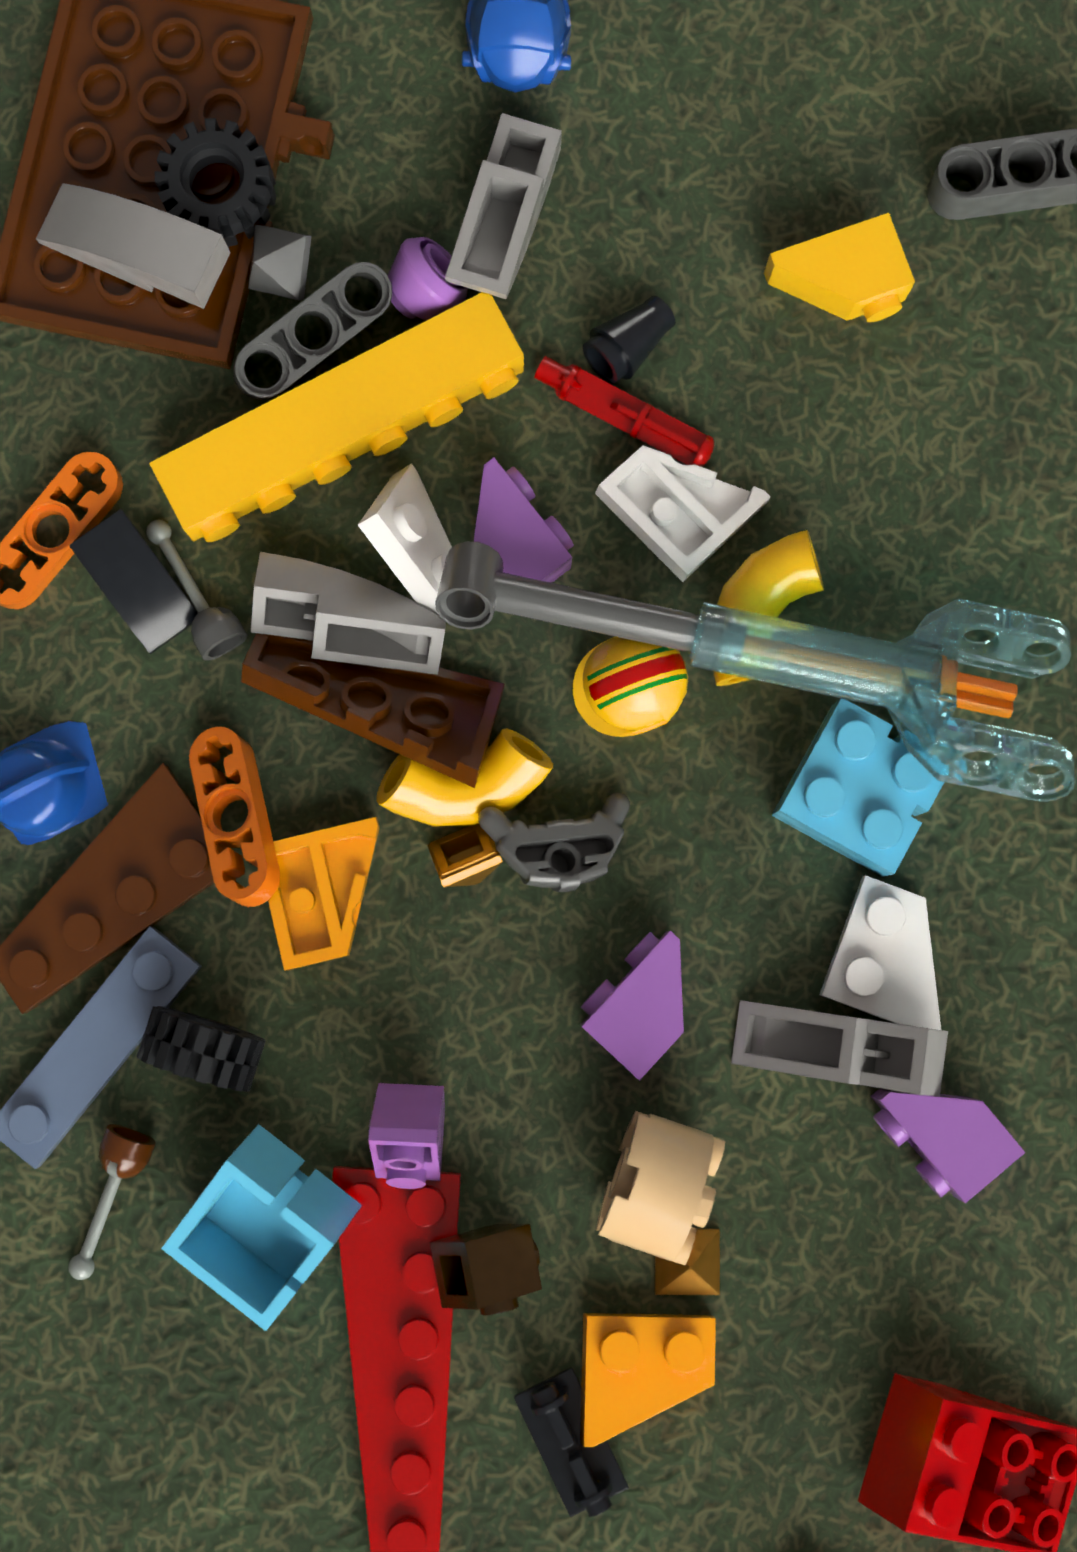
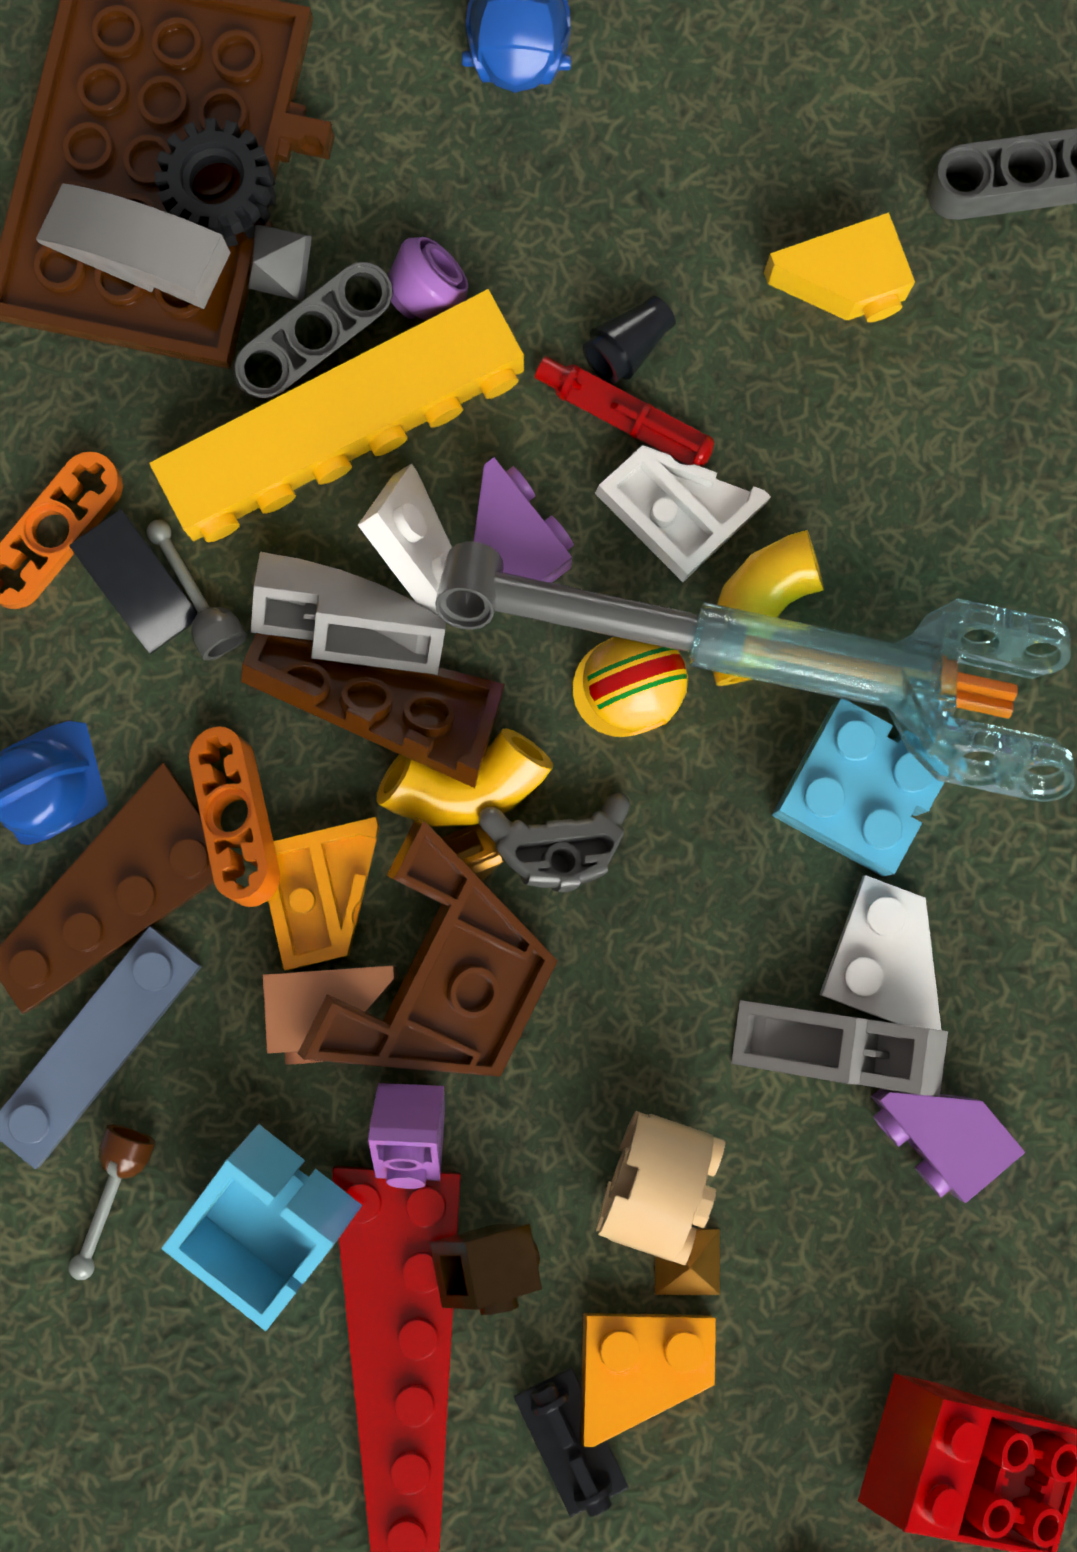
black tyre [137,1006,266,1092] -> none
light grey slope [445,113,562,299] -> none
medium lavender slope [581,931,684,1081] -> none
none -> nougat slope [263,965,398,1064]
none -> reddish brown wing [297,817,557,1077]

